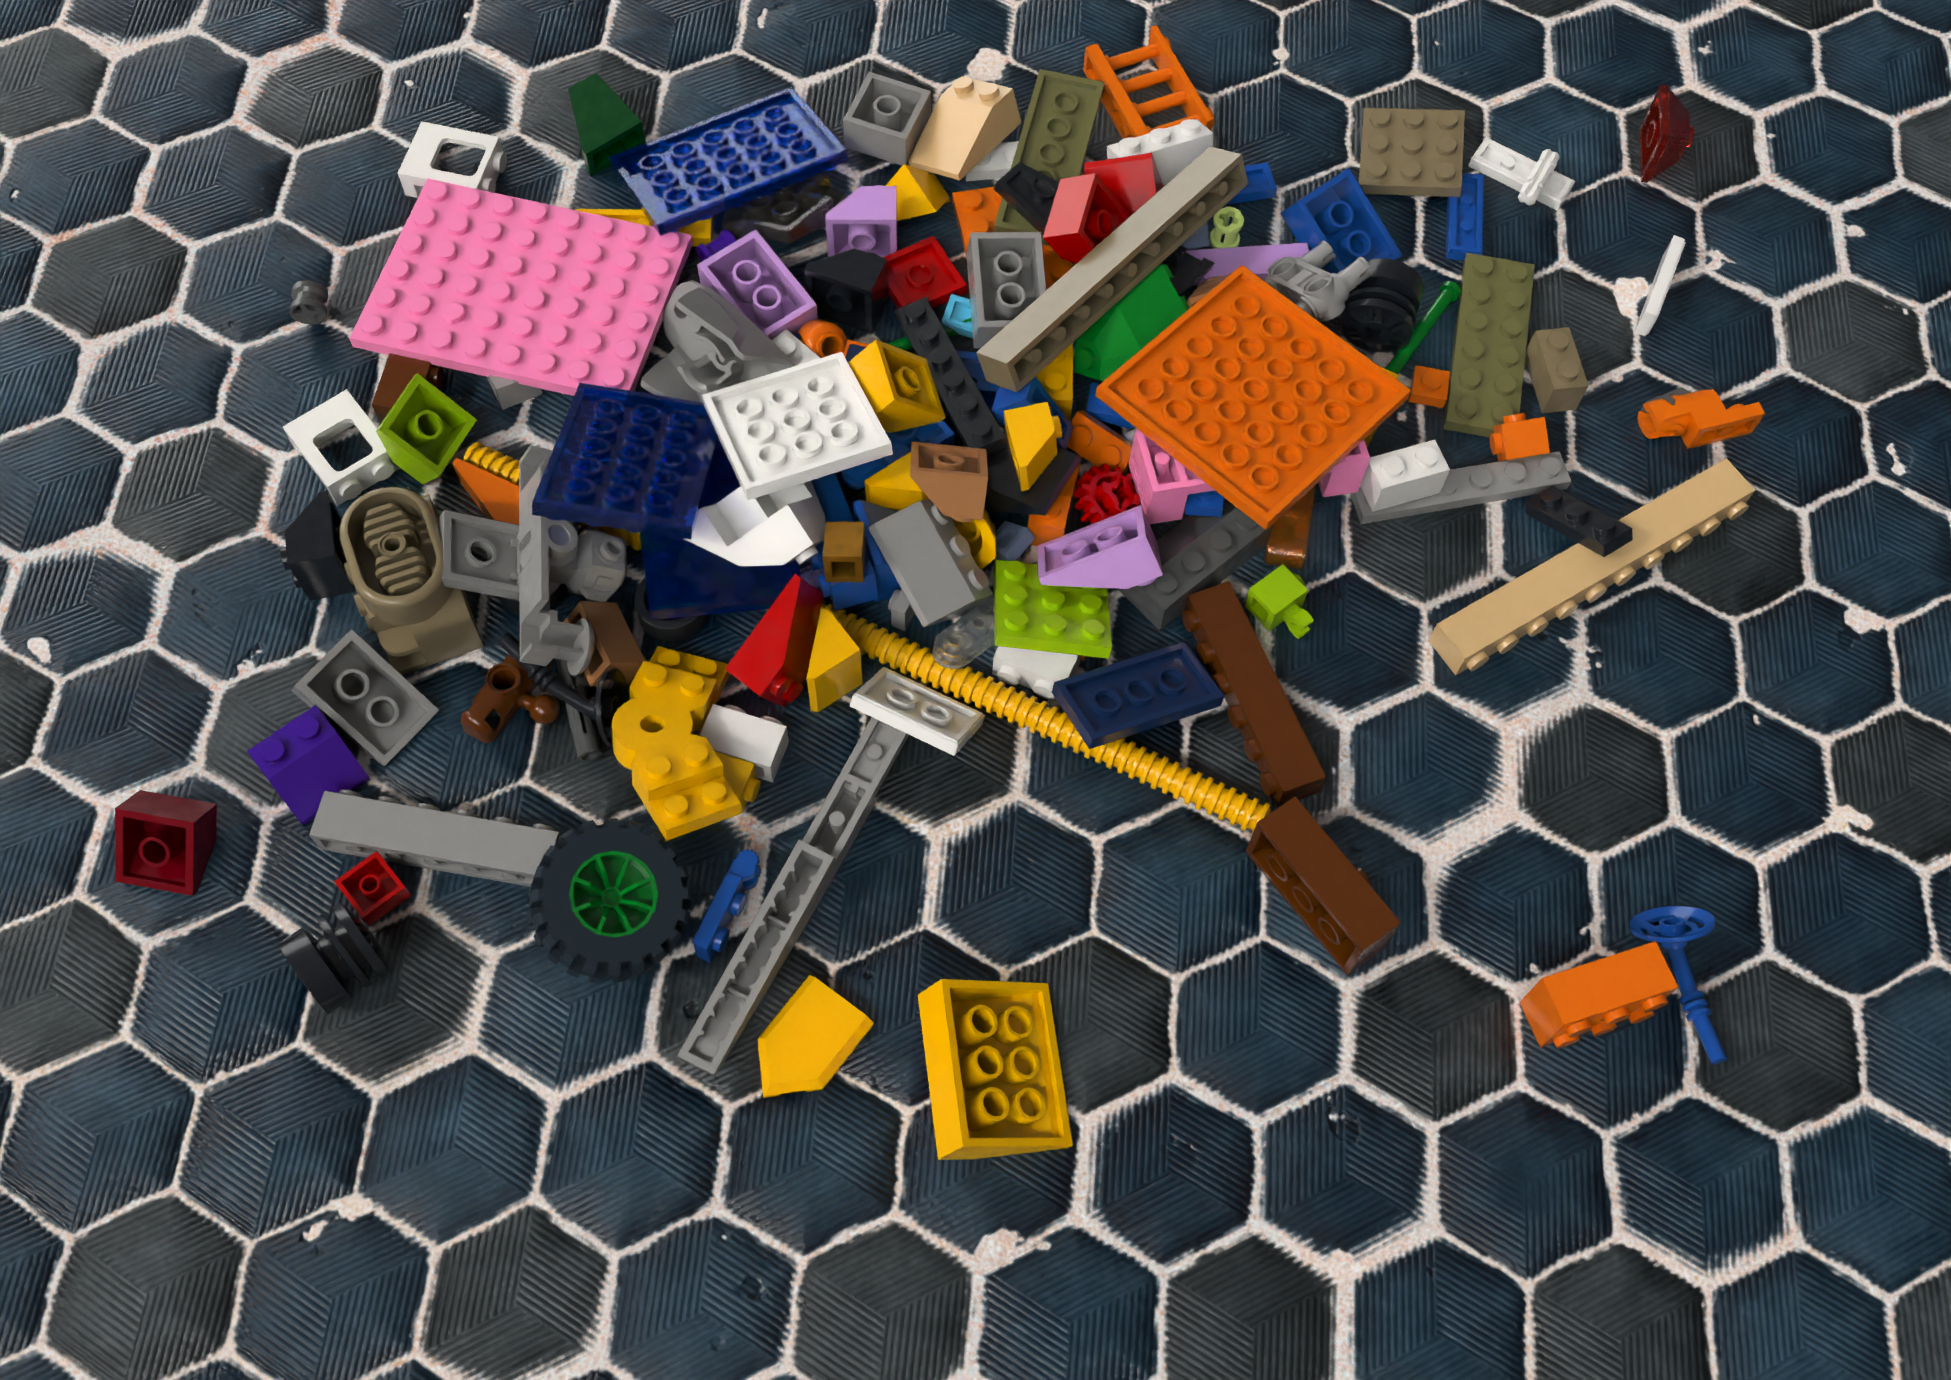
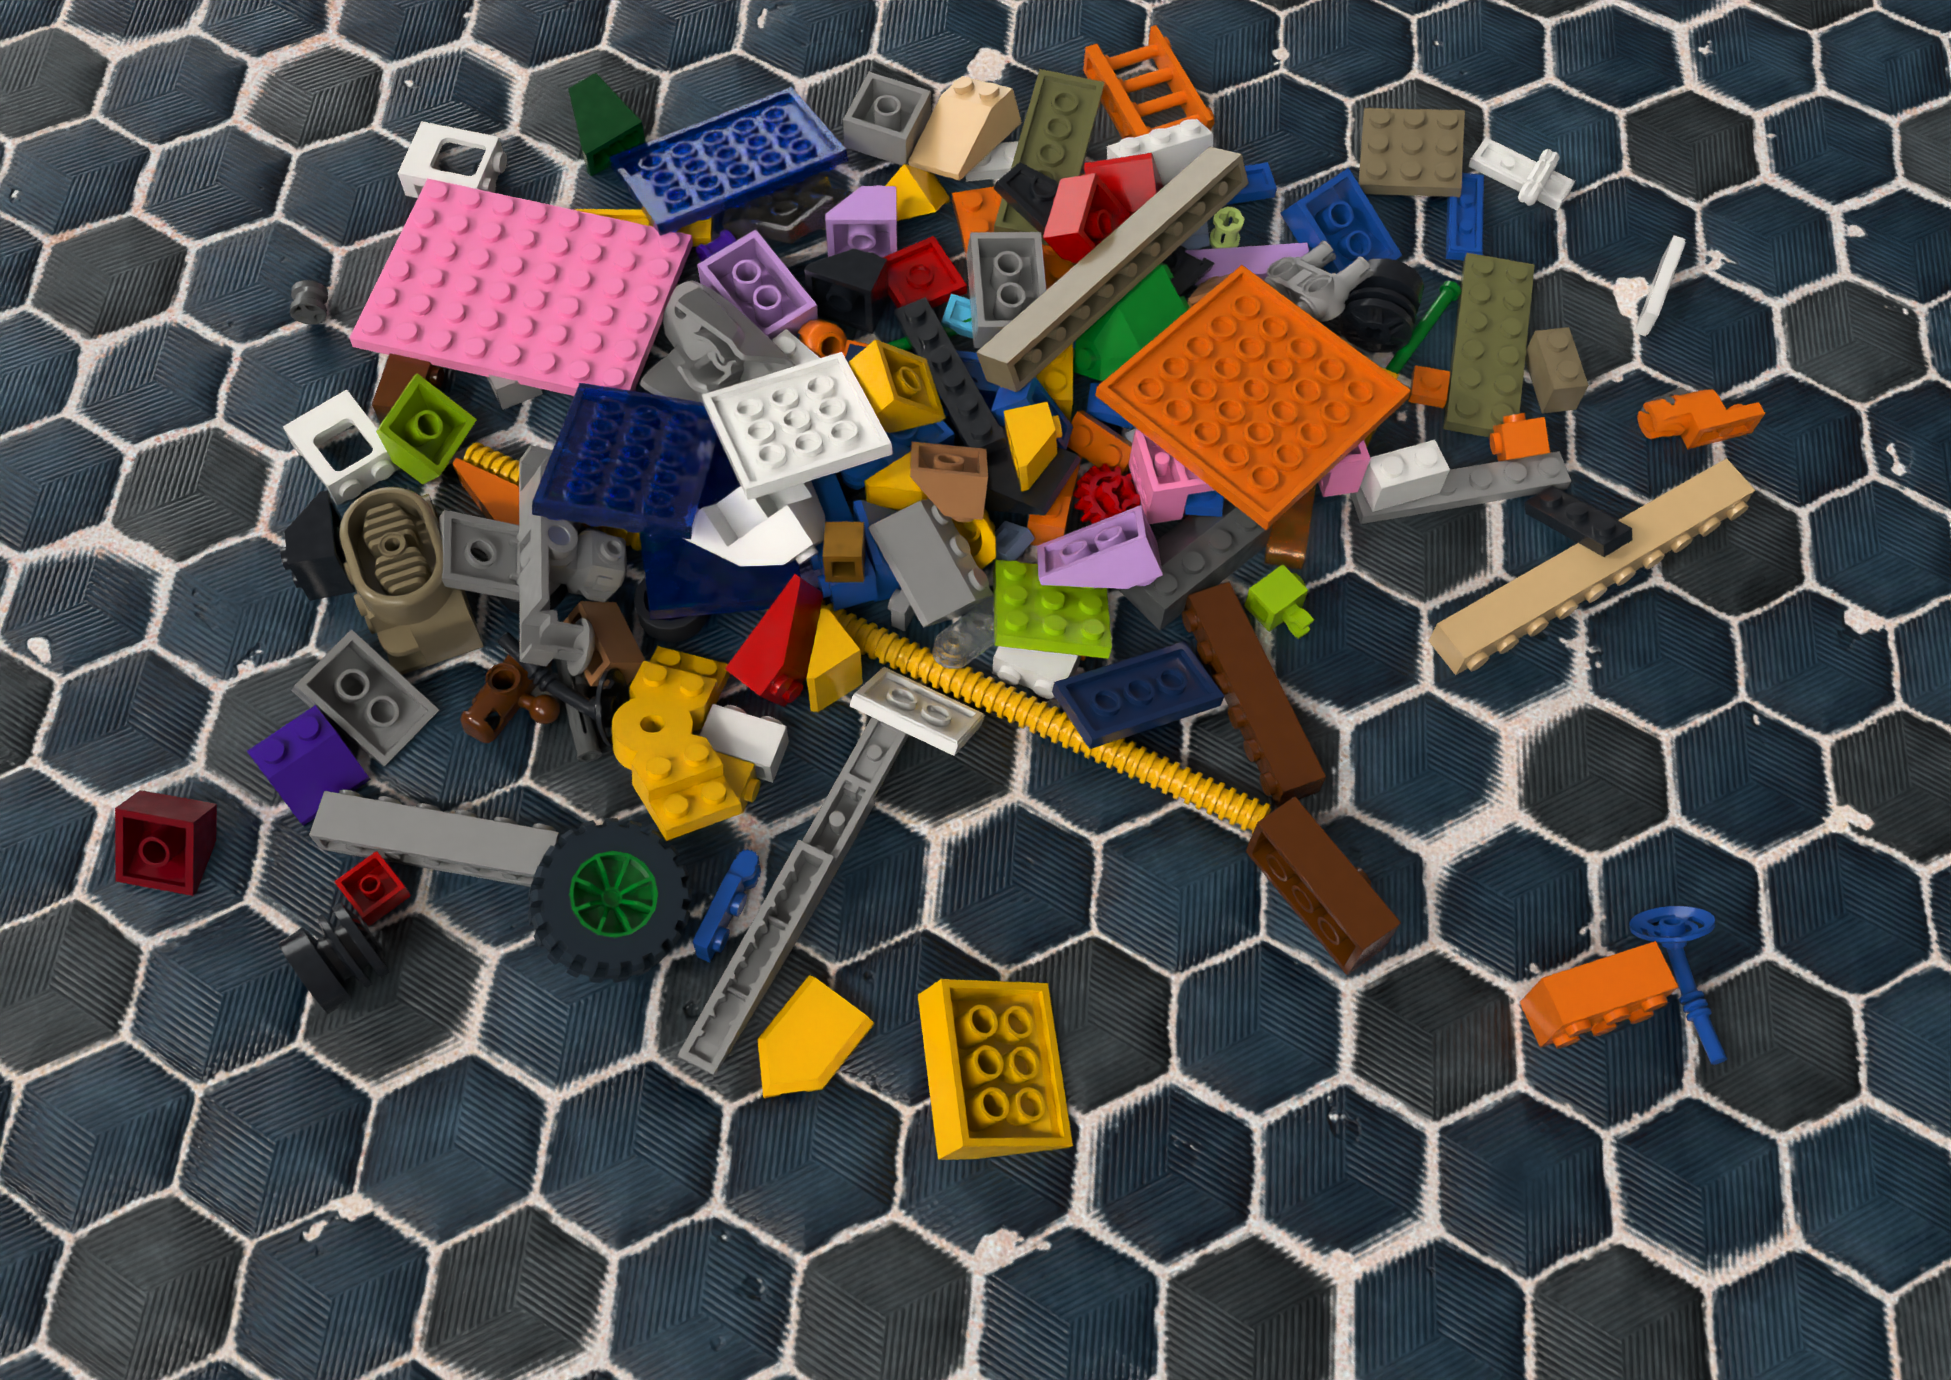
clear red slope [1639,85,1694,183] -> none

